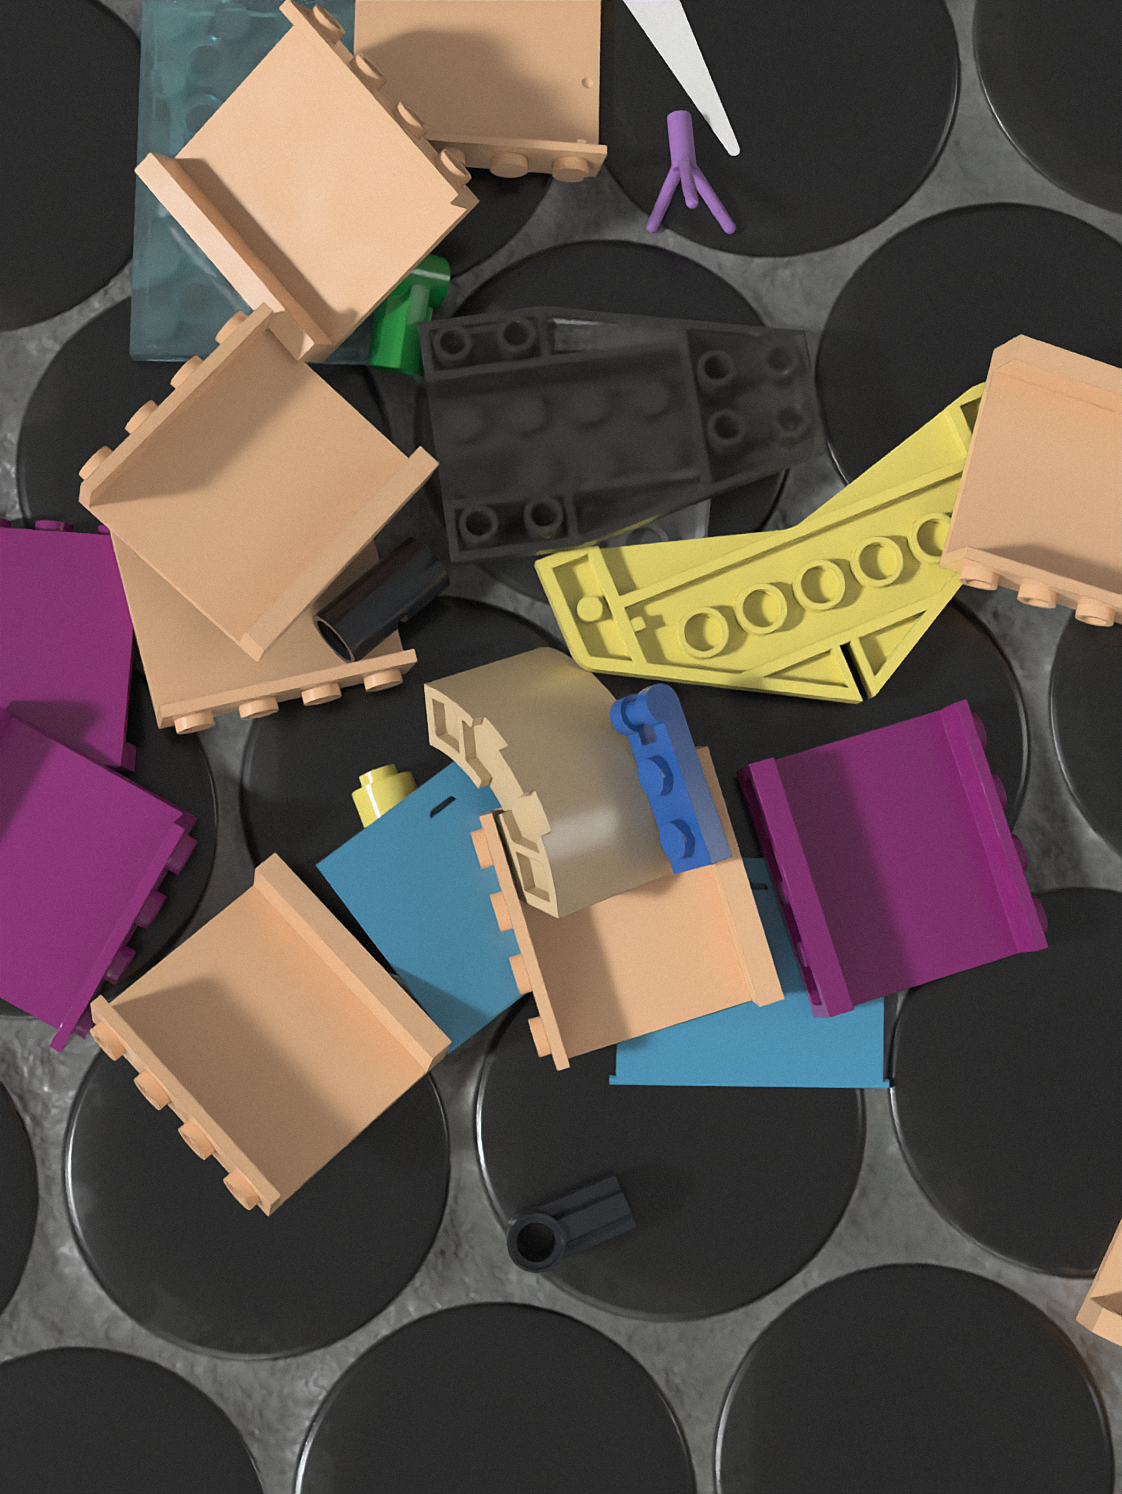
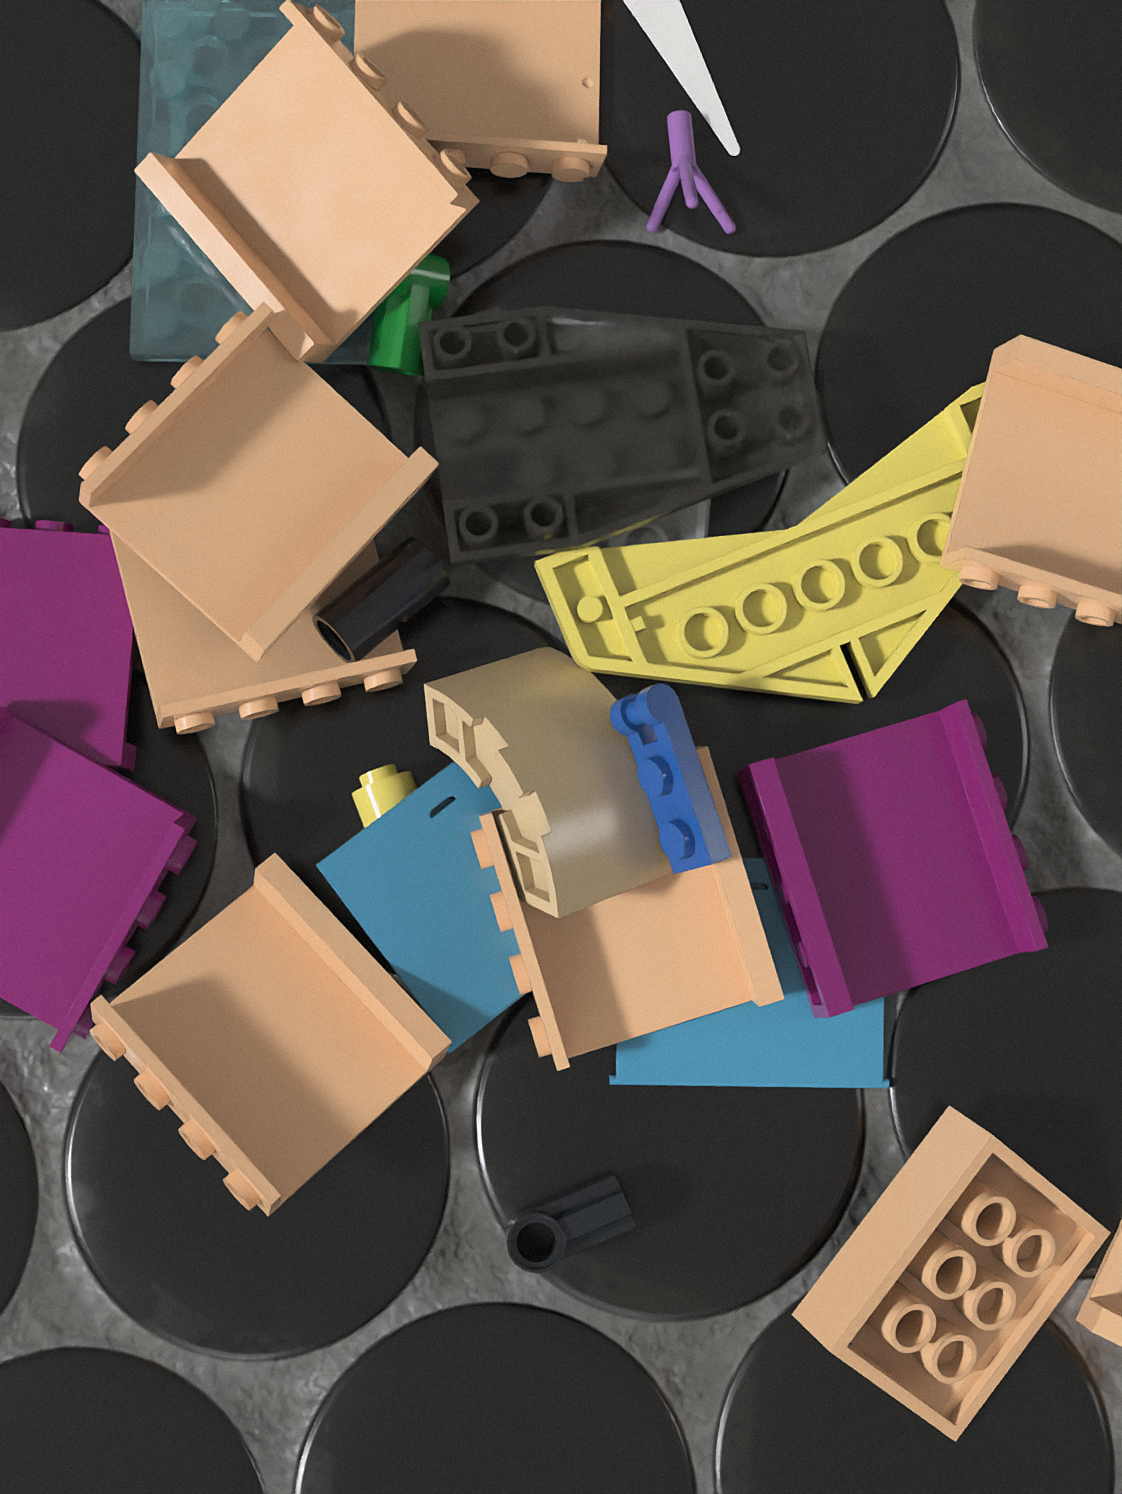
none -> light nougat slope [791,1106,1111,1442]

